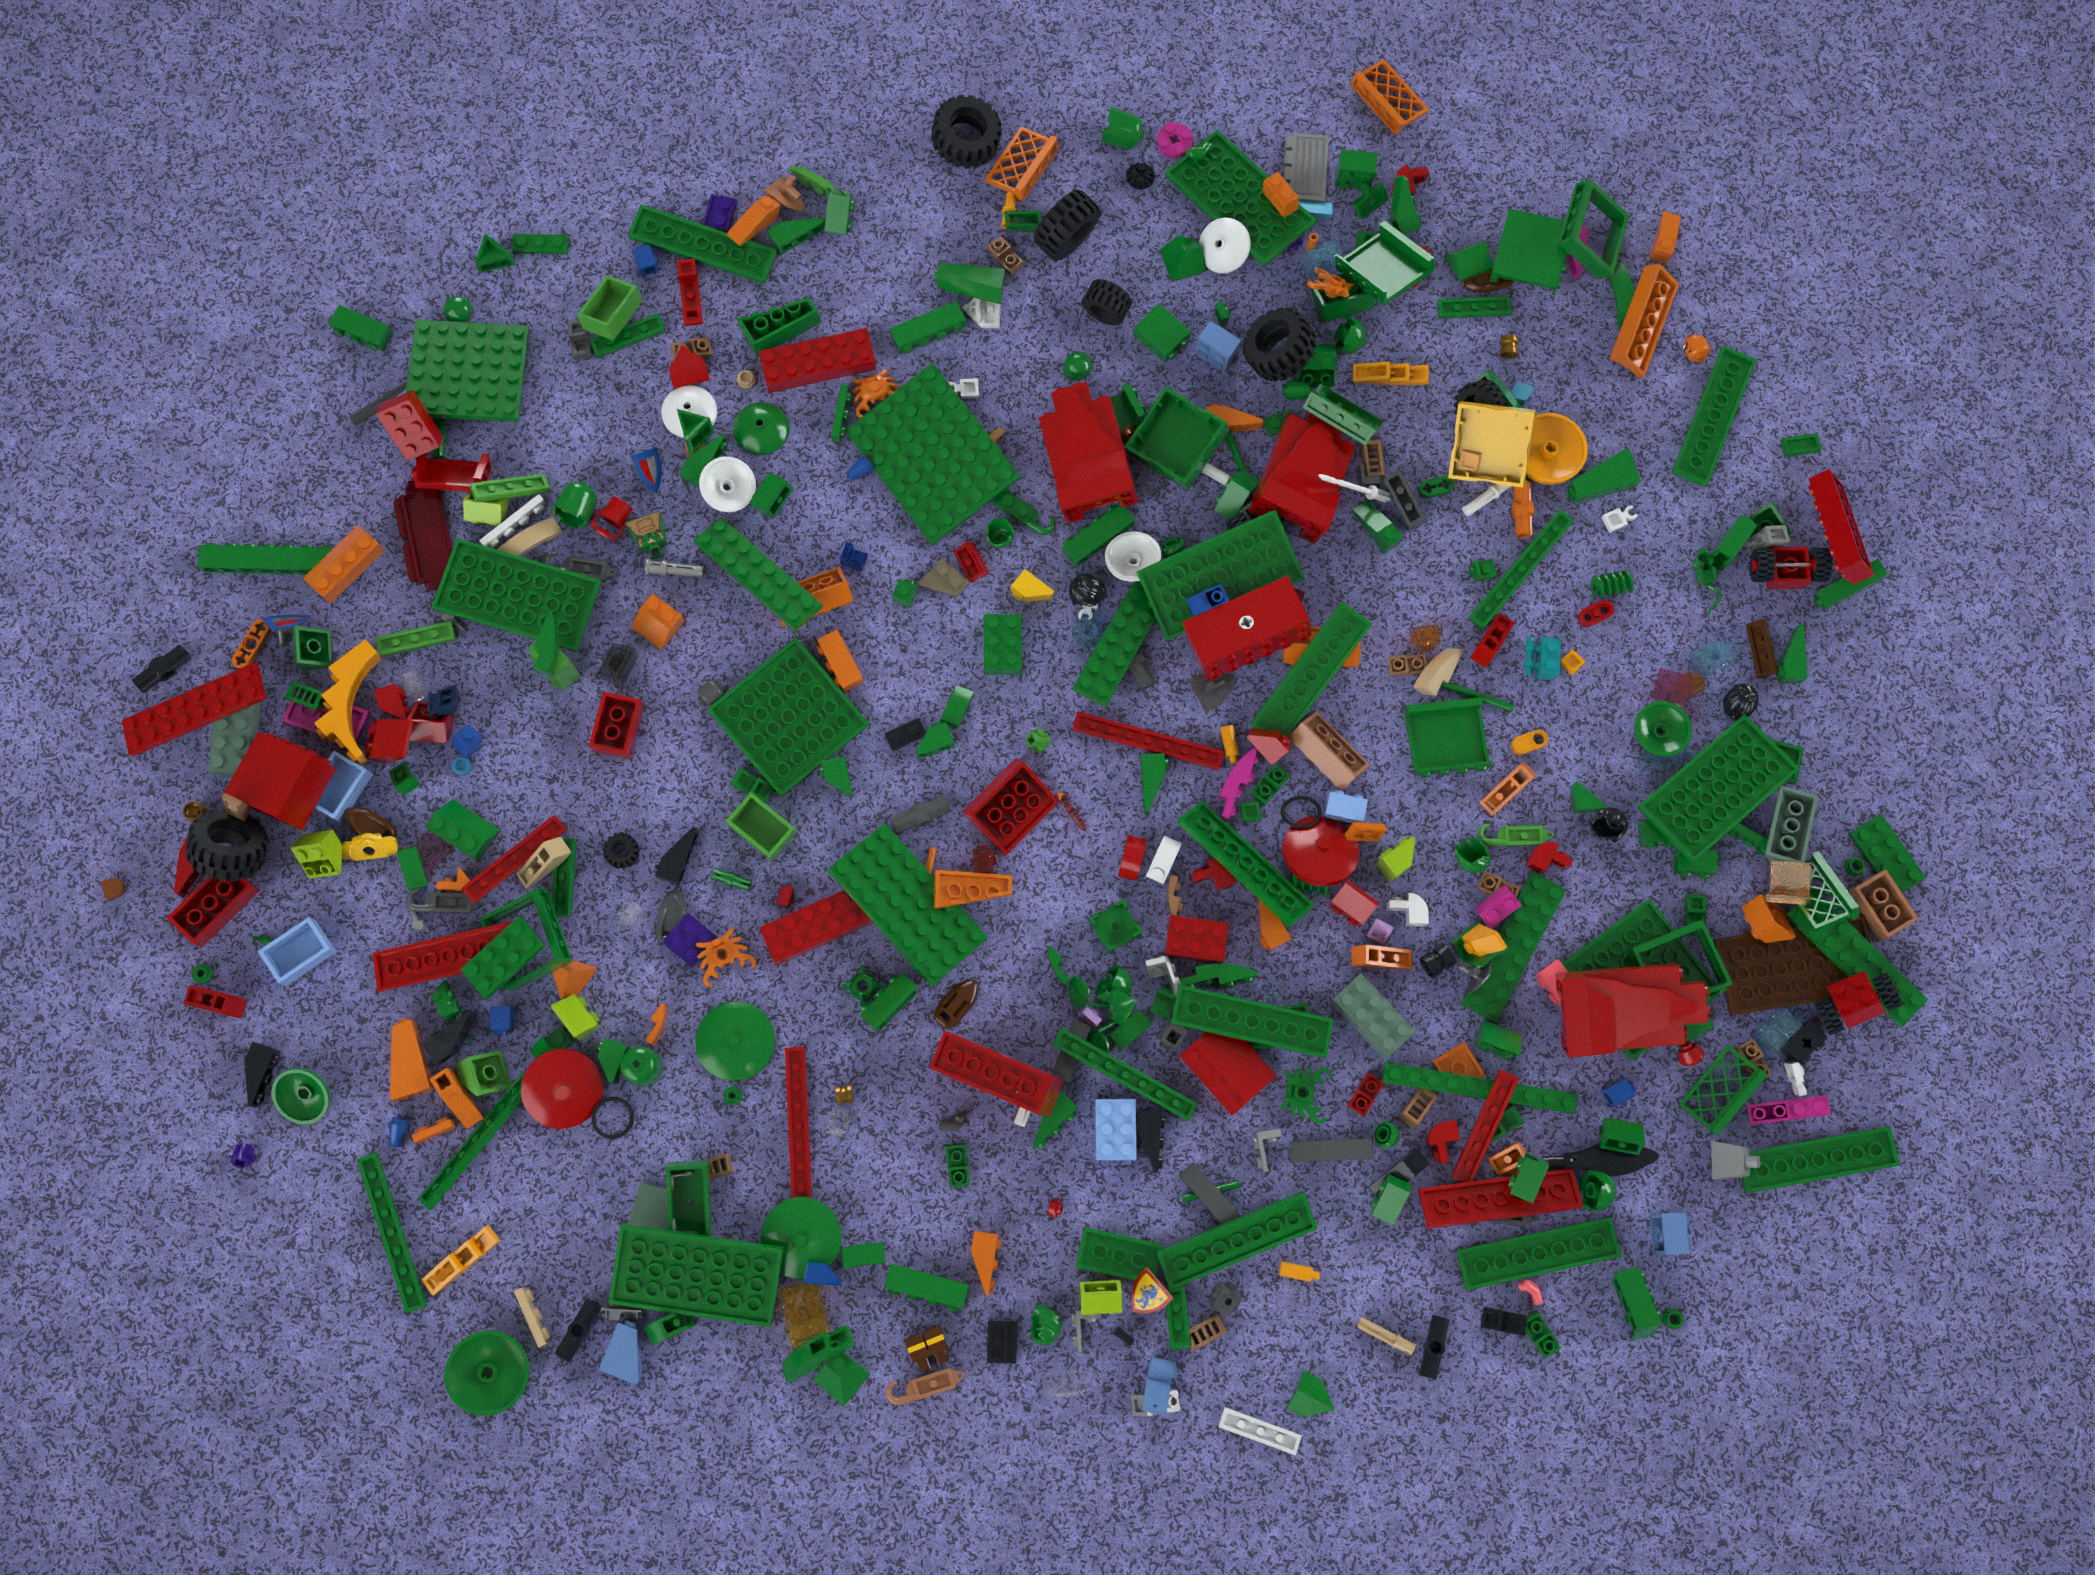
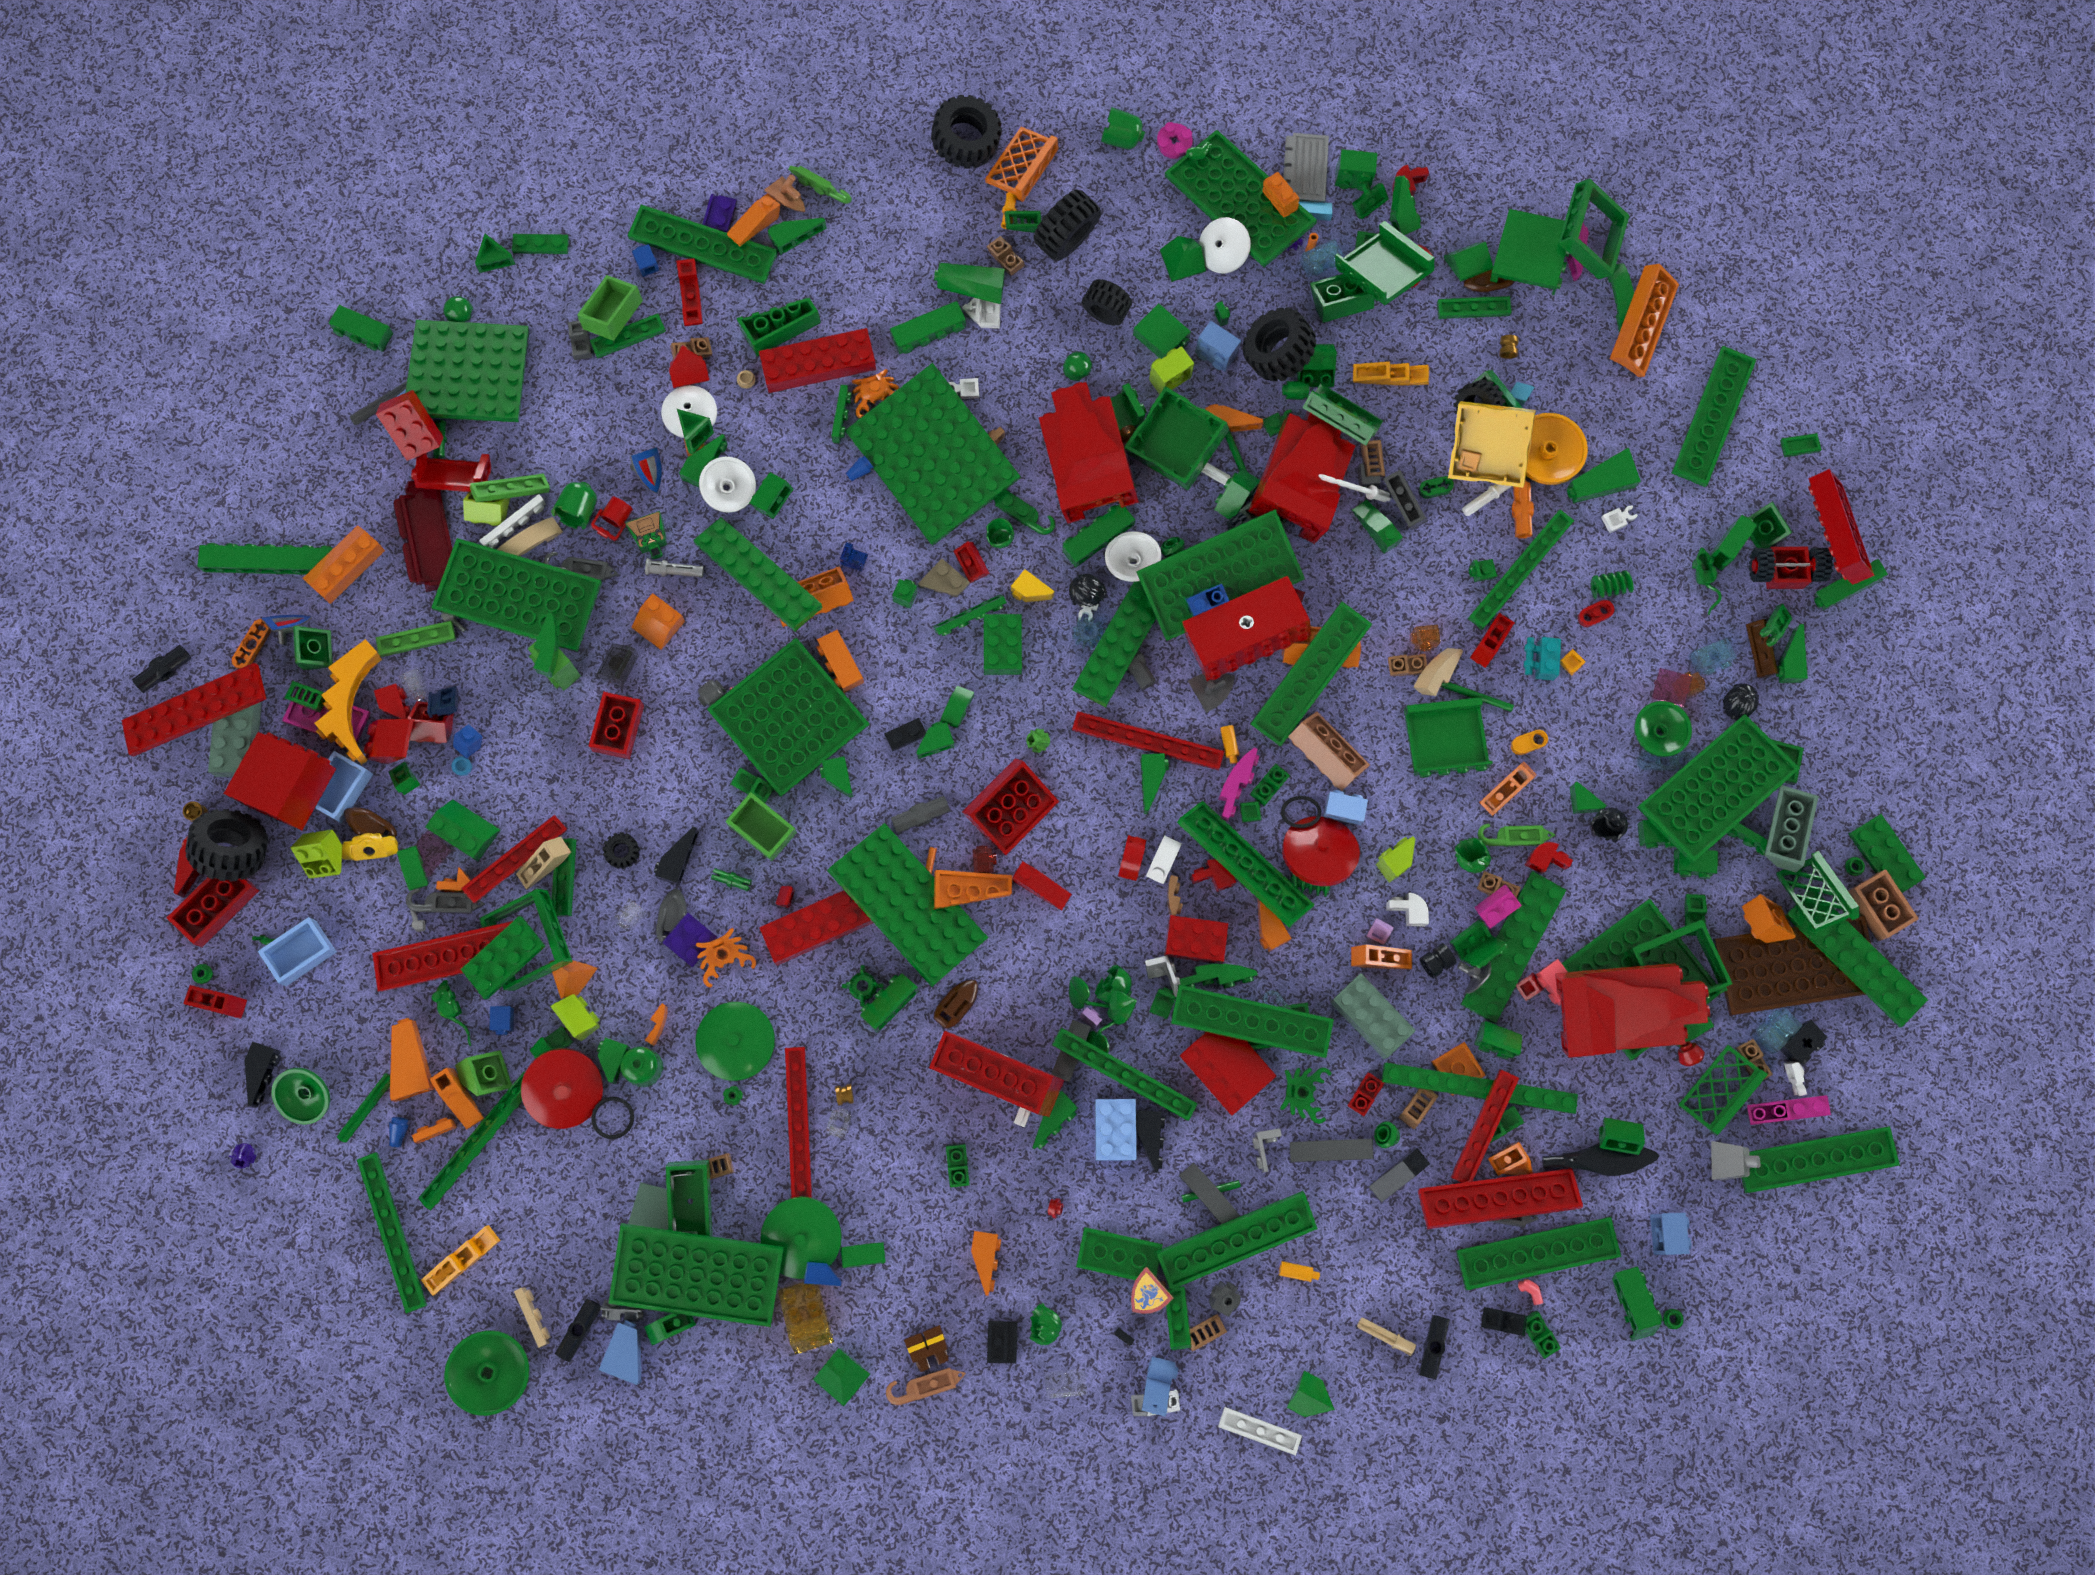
dark orange tile [101,878,126,901] -> none
medium nougat slope [222,793,252,821] -> none
black slope [422,1010,479,1064] -> none
green dish [733,402,789,455] -> none
green slope [782,1325,855,1383] -> none
green brick [824,192,855,235] -> none
green brick [884,1264,969,1312] -> none
dark grey arm [939,1111,966,1131] -> none
green slope [1047,945,1070,987] -> none
clear red piece [1057,792,1086,831] -> none
light grey bracket [1071,1310,1100,1352] -> none
lime slope [1079,1280,1122,1315] -> none
green panel [1089,898,1143,954] -> none
green slope [1108,1009,1152,1051] -> none
black gear [1126,162,1155,190] -> none
dark grey brick [1158,1016,1189,1050] -> none
slope [1247,728,1291,765] -> none
orange animal [1307,268,1355,298] -> none
slope [1328,880,1380,927] -> none
green cylinder [1333,316,1366,355] -> none
orange plate [1344,822,1387,842] -> none
orange fence [1350,59,1429,136] -> none
green brick [1370,1174,1411,1226] -> none
red brick [1425,1120,1460,1165] -> none
light orange slope [1461,924,1507,957] -> none
green brick [1508,1153,1549,1203] -> none
green cylinder [1579,1170,1617,1211] -> none
blue brick [1601,1078,1636,1108] -> none
orange slope [1649,211,1681,264] -> none
orange head [1683,334,1711,362] -> none
light grey bracket [1747,525,1790,555] -> none
clear orange bracket [1765,861,1812,905] -> none
red brick [1814,971,1904,1035] -> none
none -> green axle [337,1073,390,1143]
none -> green plate [933,594,1007,636]
none -> red slope [1012,861,1072,911]
none -> lime brick [1149,346,1194,394]
none -> red slope [1515,973,1544,1001]
none -> green hinge [1760,603,1793,647]

